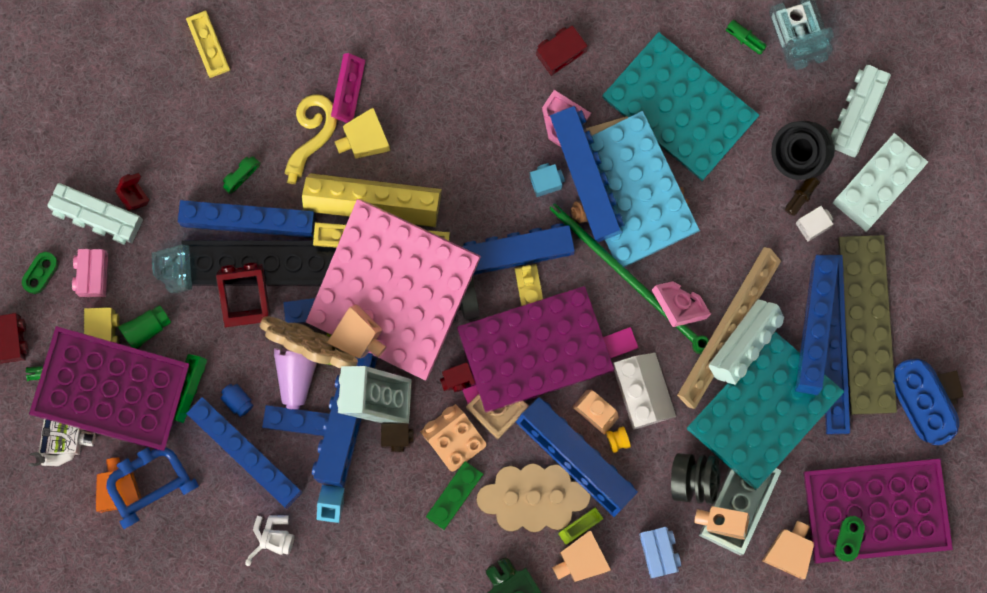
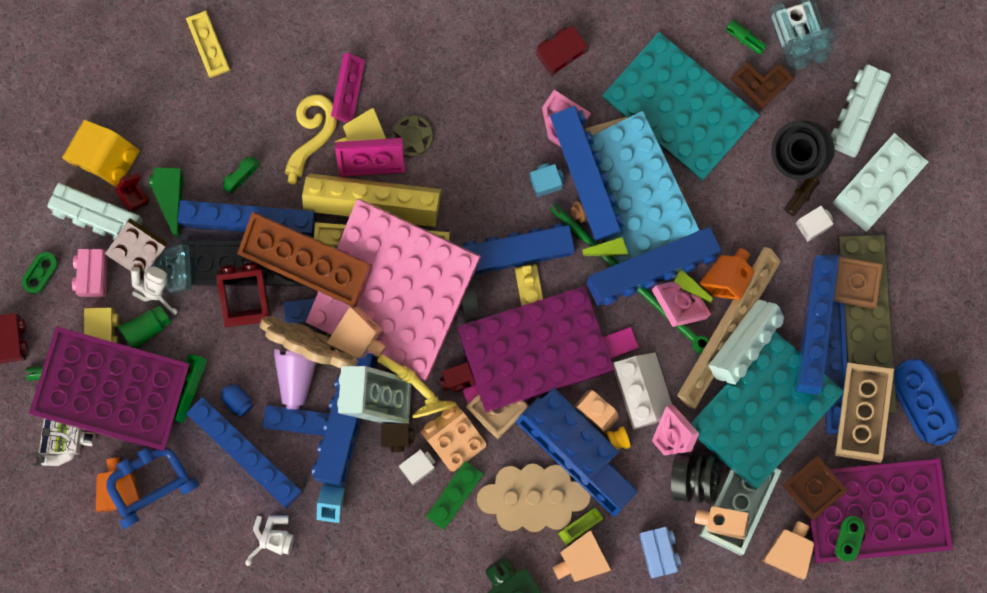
none -> yellow piece [62,120,140,188]
none -> plate [105,218,167,279]
none -> white piece [131,267,178,314]
none -> green slope [149,168,184,238]
none -> dark orange plate [237,212,372,307]
none -> dark pink tile [335,138,406,177]
none -> light yellow dish [378,354,457,418]
none -> olive wheel [392,115,433,157]
none -> white brick [399,449,435,486]
none -> blue plate [522,388,619,484]
none -> lime piece [582,237,628,256]
none -> blue brick [586,227,721,306]
none -> bright pink plate [652,405,699,455]
none -> lime piece [674,270,713,304]
none -> orange torso [700,248,754,300]
none -> reddish brown plate [731,62,794,110]
none -> reddish brown plate [782,456,848,521]
none -> medium nougat tile [833,256,883,309]
none -> tan brick [835,363,894,463]

